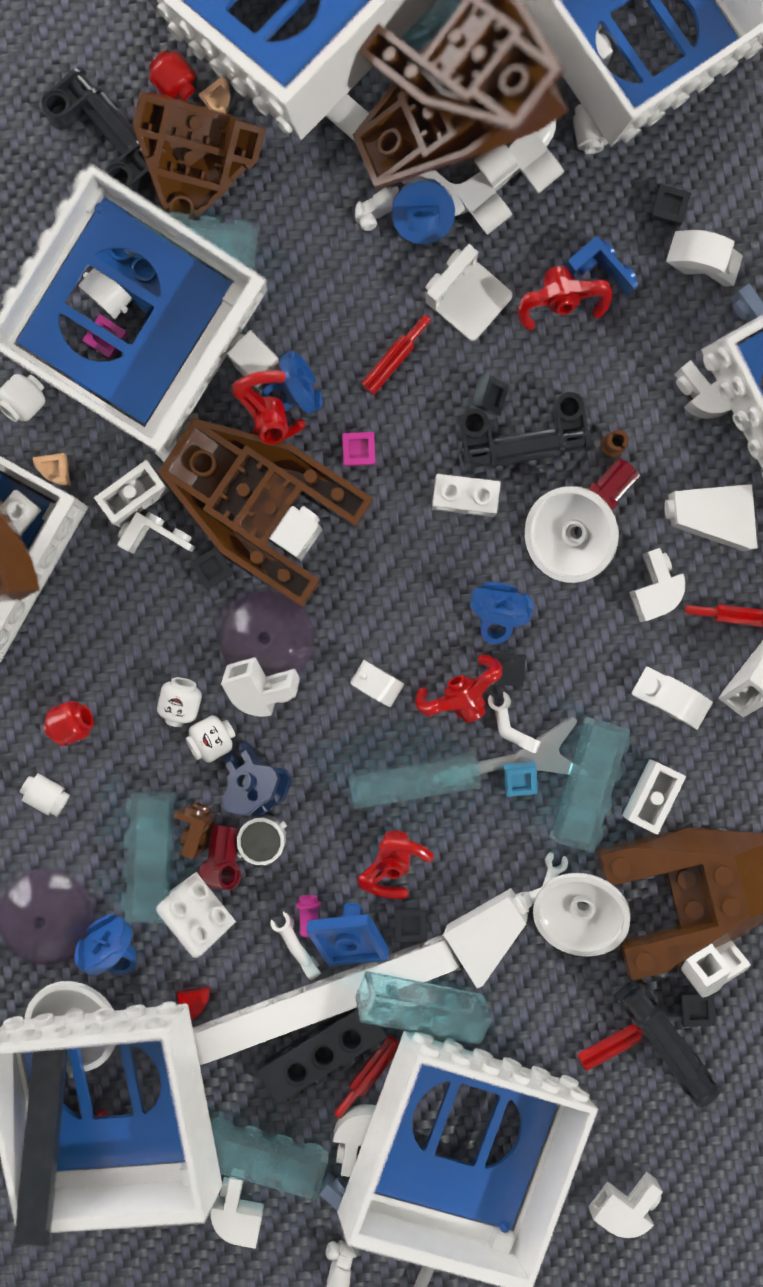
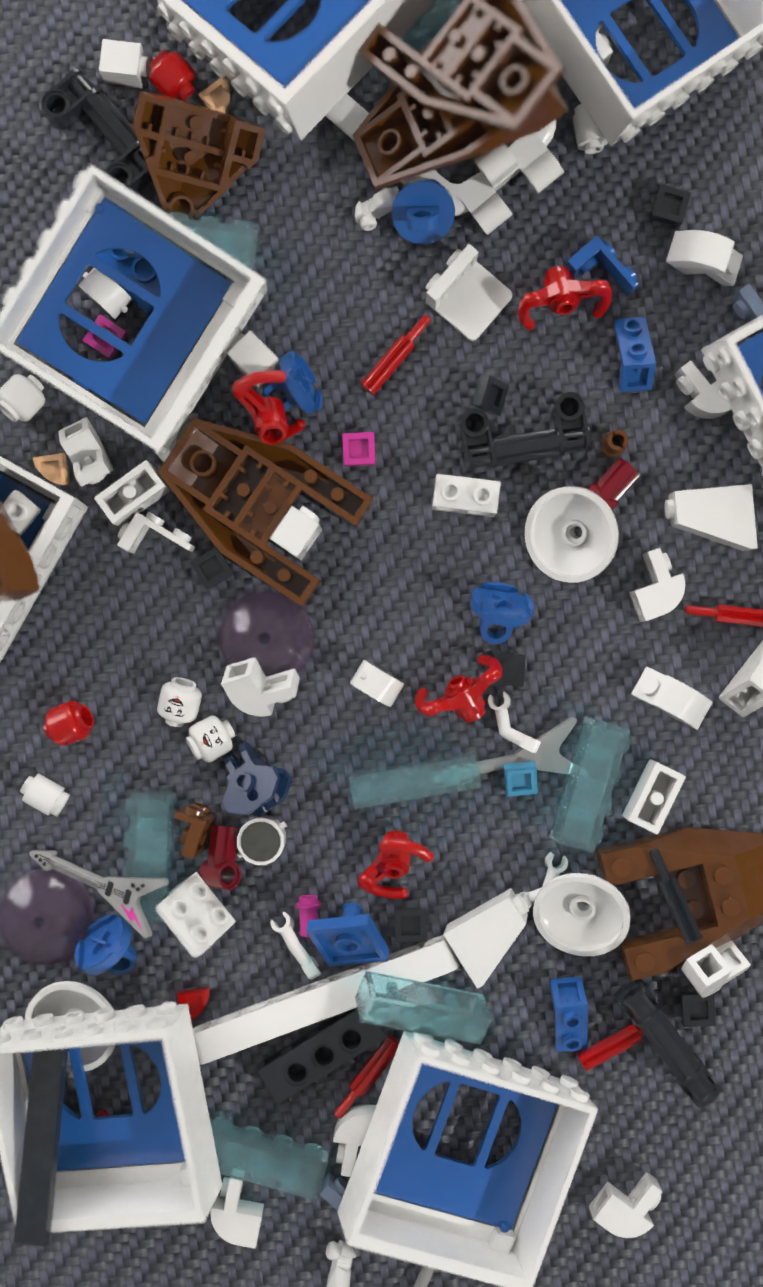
none -> light grey piece [29,850,169,938]
none -> white brick [58,417,114,487]
none -> white brick [99,39,150,88]
none -> blue bracket [550,977,588,1052]
none -> blue bracket [614,317,656,392]
none -> black axle [649,848,703,944]

